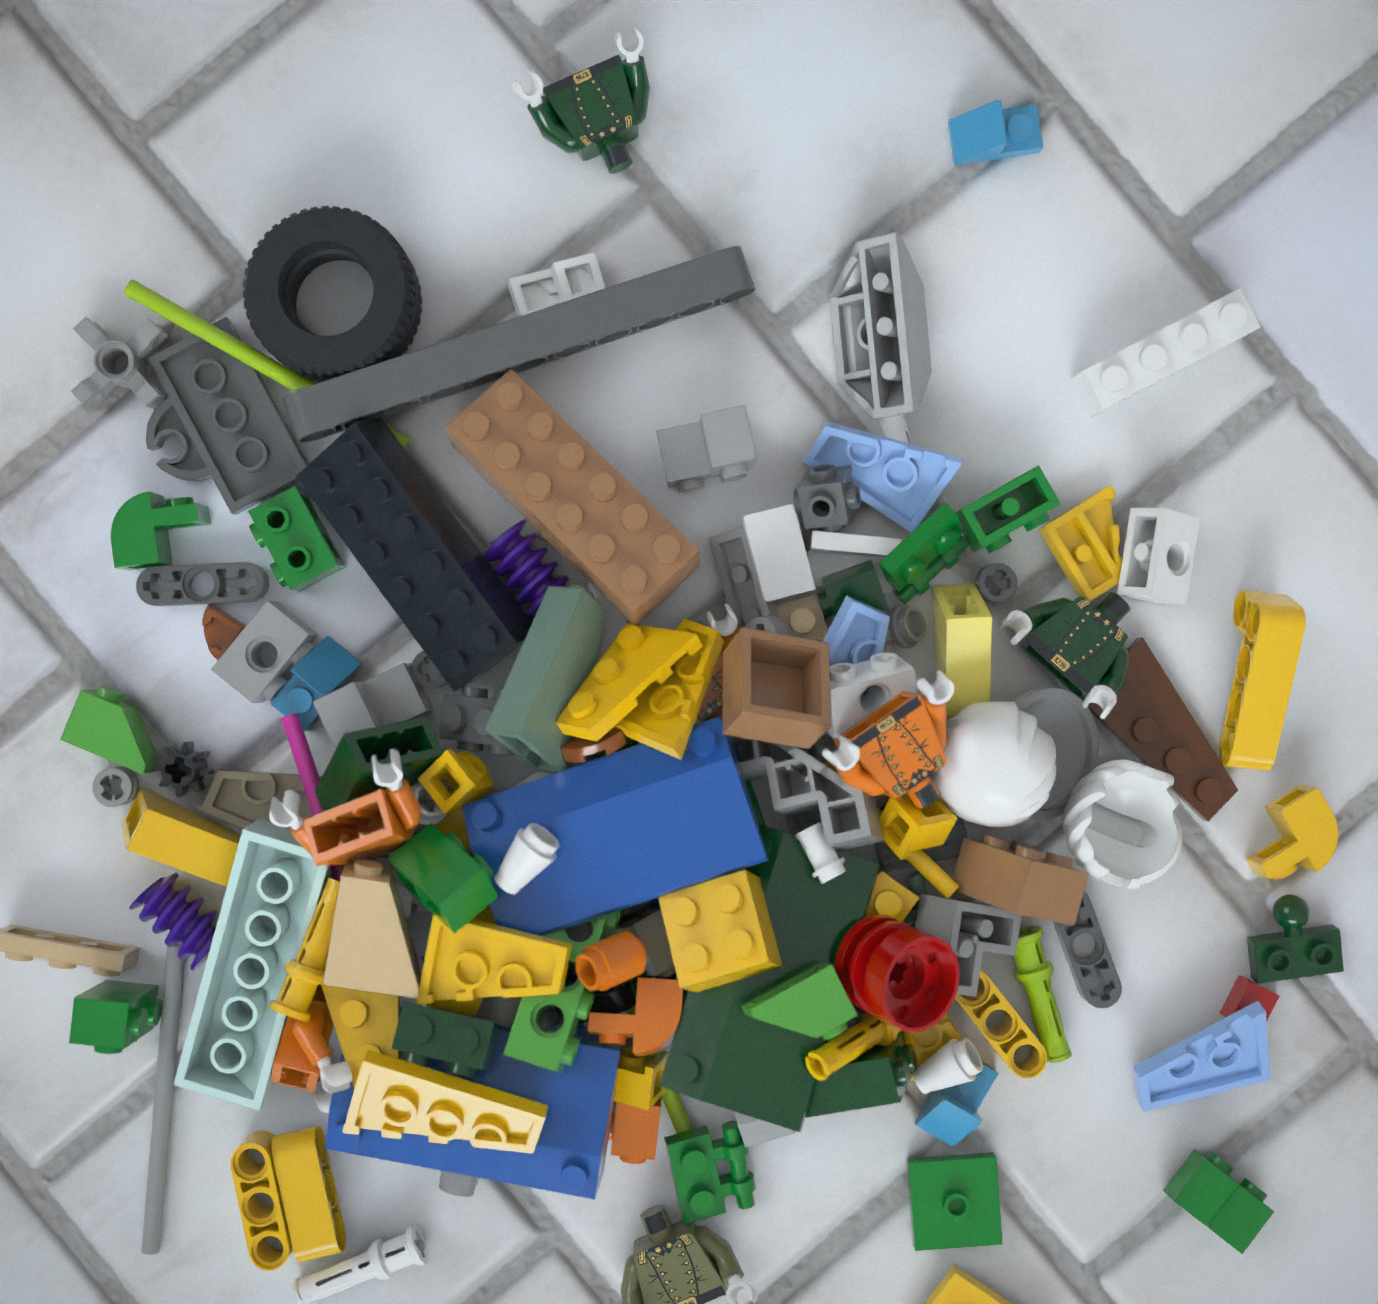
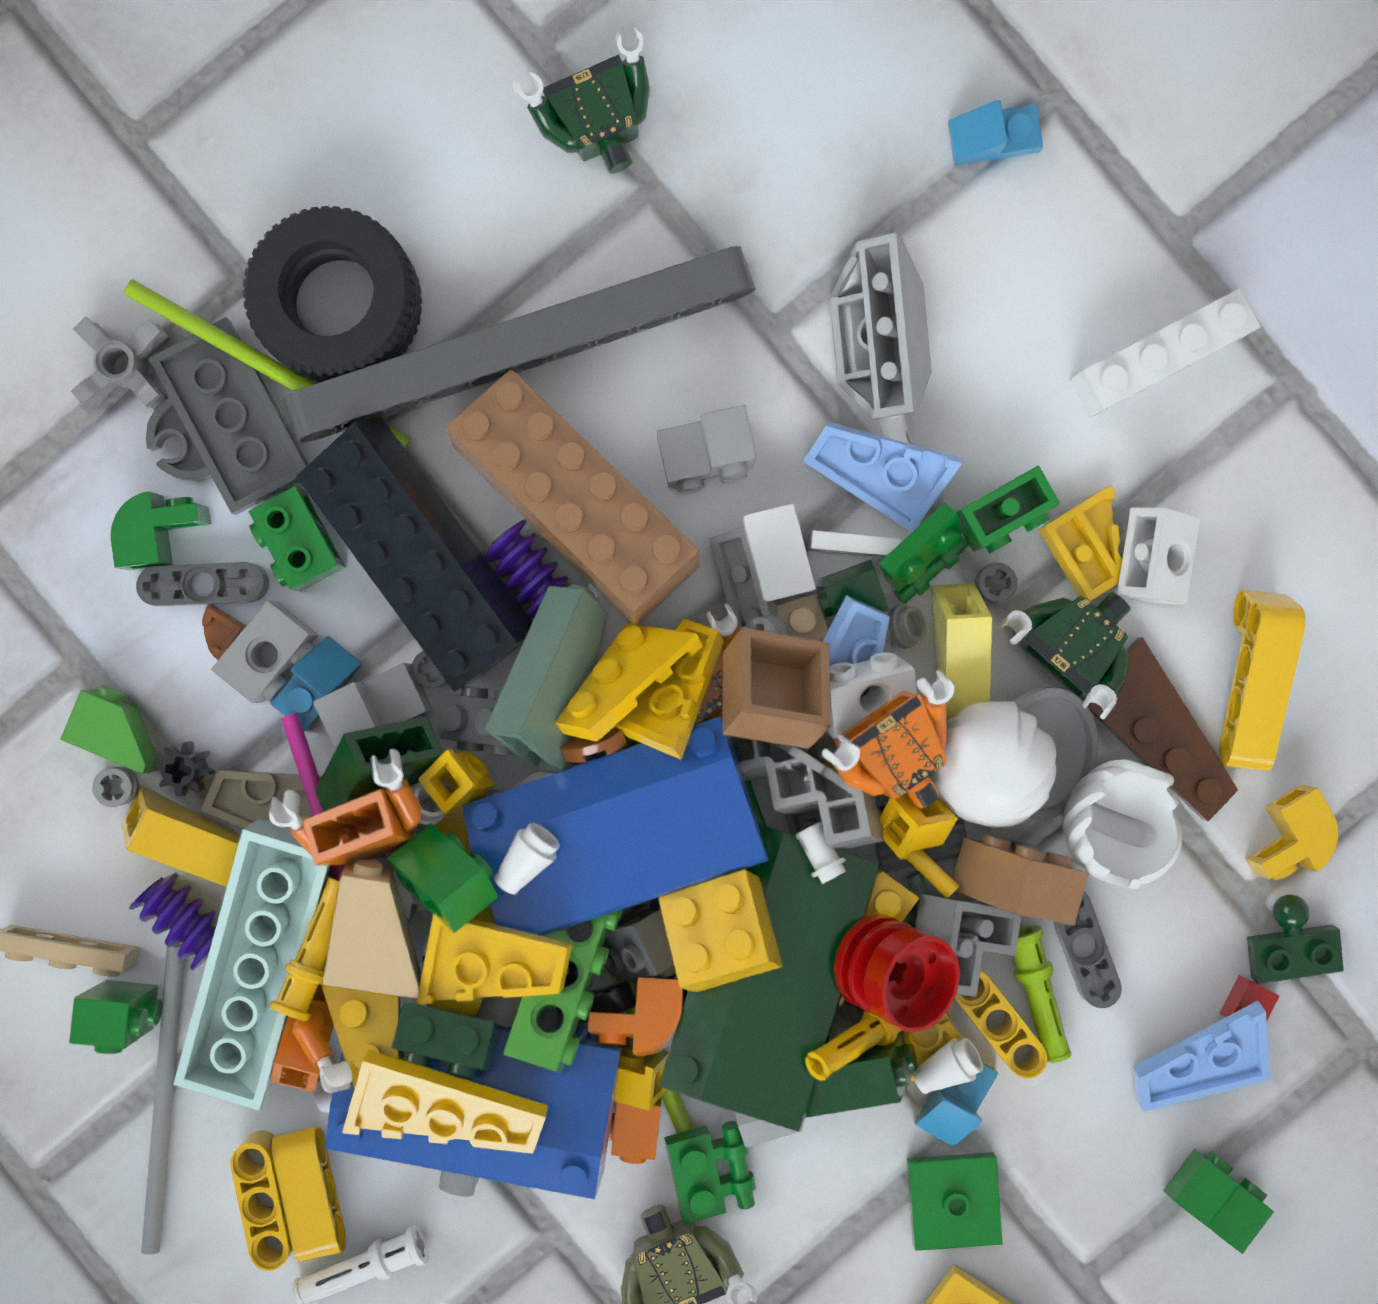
white slope [507,253,606,317] -> none
orange brick [575,931,647,991] -> none
bright green slope [741,962,857,1040] -> none
dark grey brick [793,464,861,532] -> none

